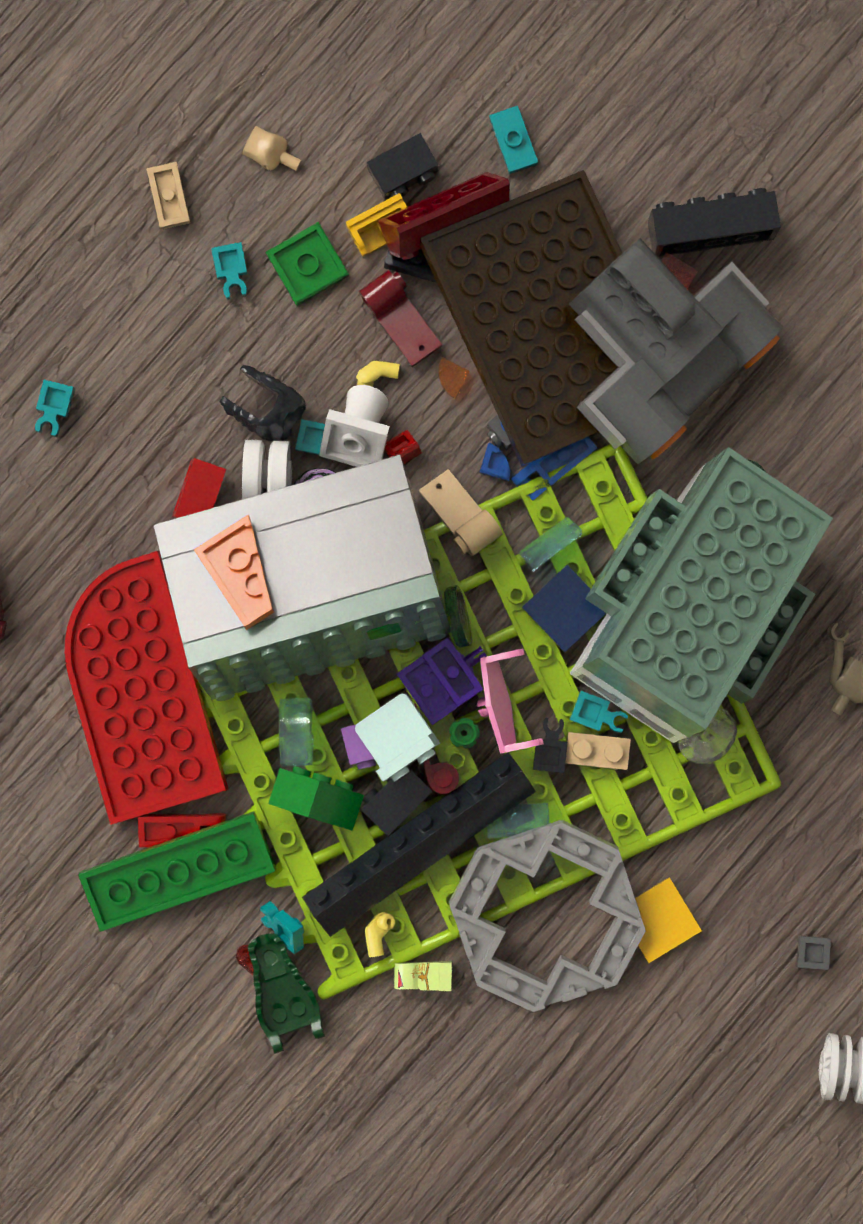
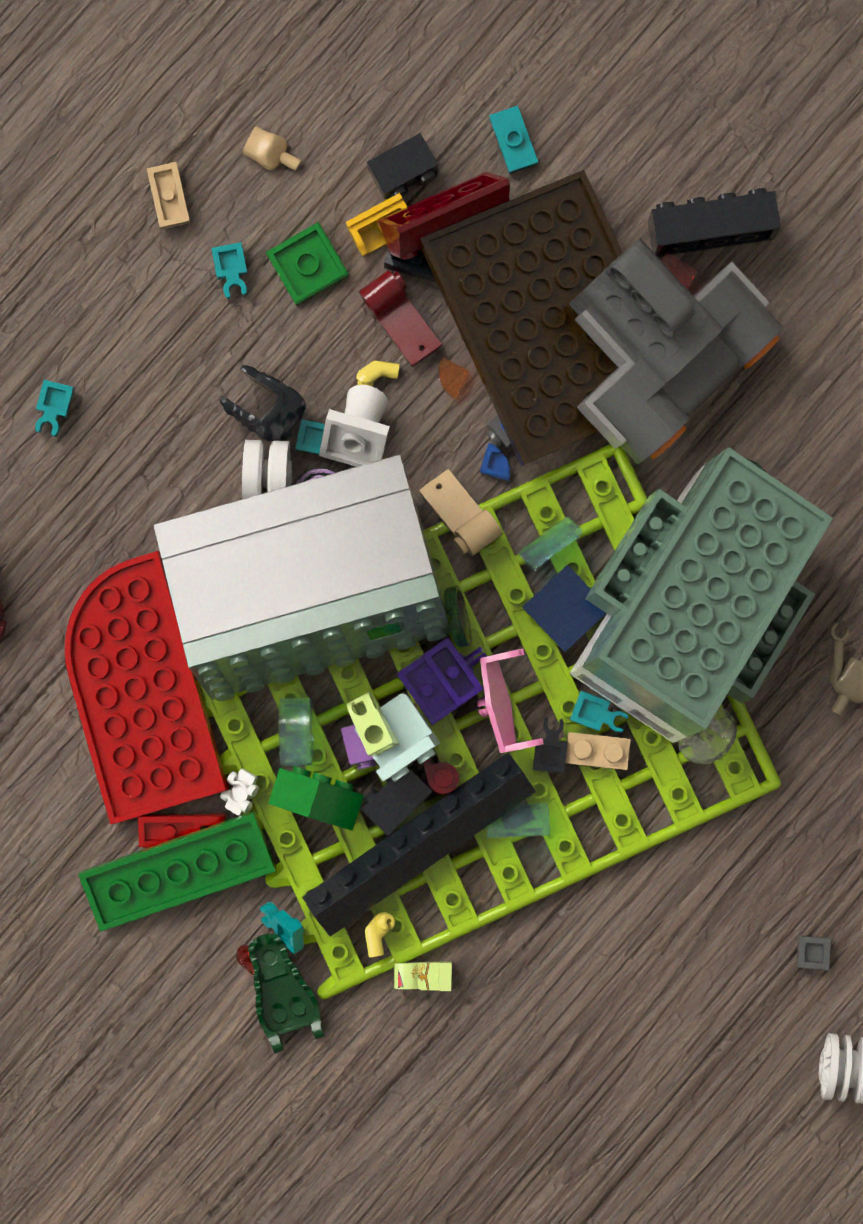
red hinge [172,458,226,519] -> none
wing [194,515,274,630] -> none
red slope [384,430,422,465] -> none
green plate [449,718,480,749] -> none
light grey plate [449,820,646,1012] -> none
blue plate [511,437,597,501] -> none
yellow tile [635,877,702,963] -> none
none -> white piece [220,768,259,816]
none -> yellowish green leg [347,692,400,757]

